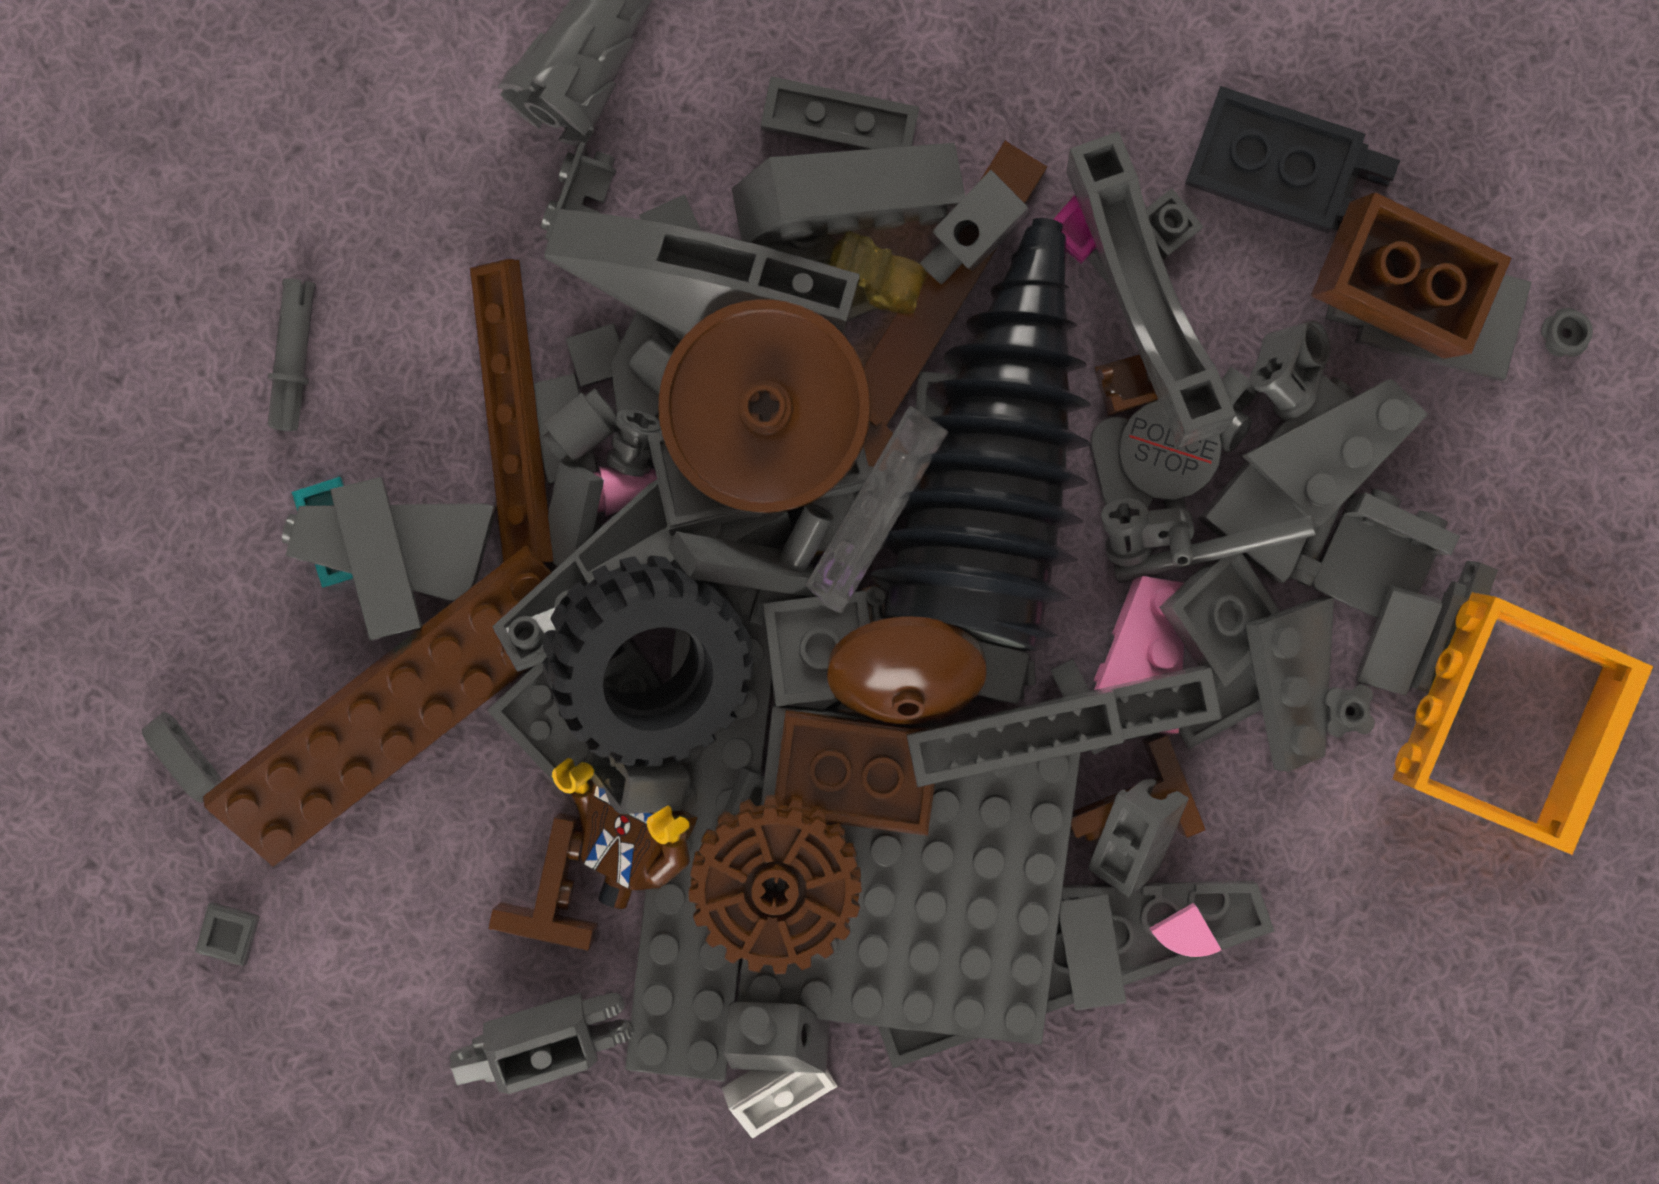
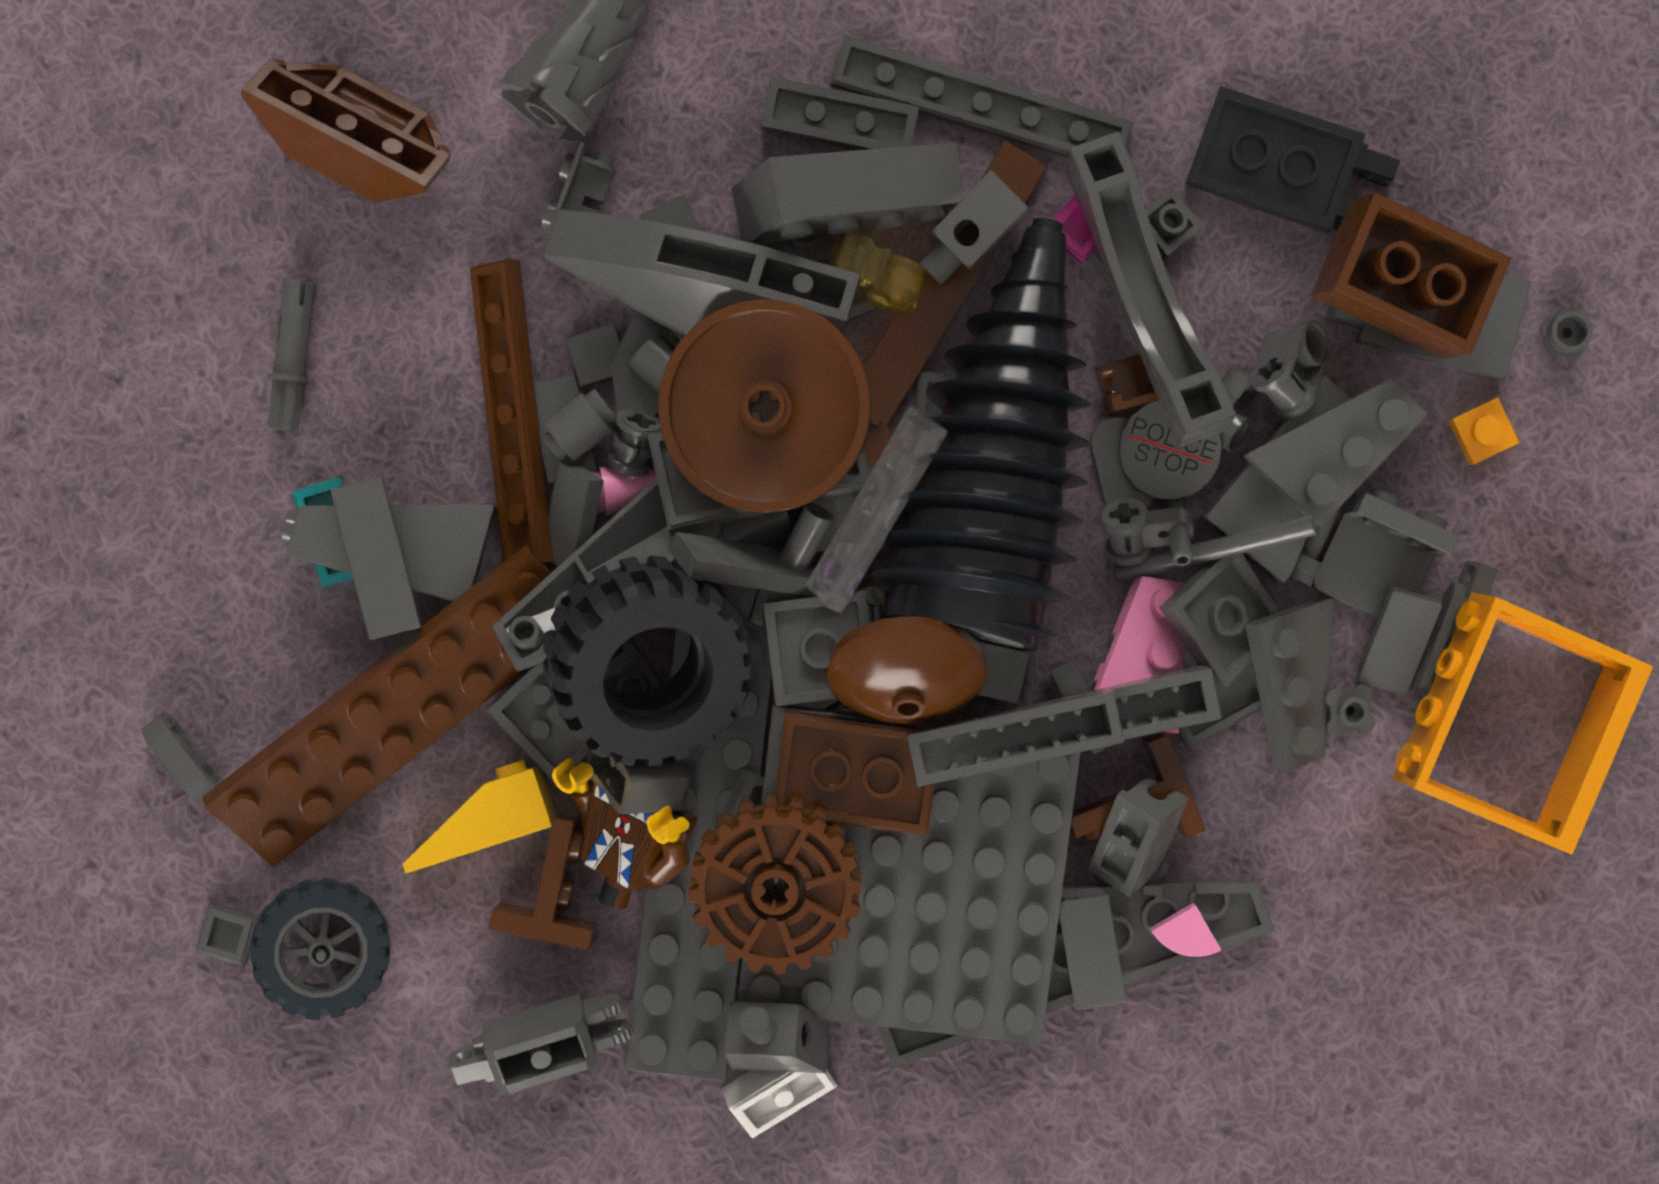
none -> reddish brown wedge [241,59,451,202]
none -> black wheel [250,878,390,1020]
none -> yellow slope [403,759,556,874]
none -> dark grey tile [830,35,1134,157]
none -> light orange plate [1448,397,1520,465]

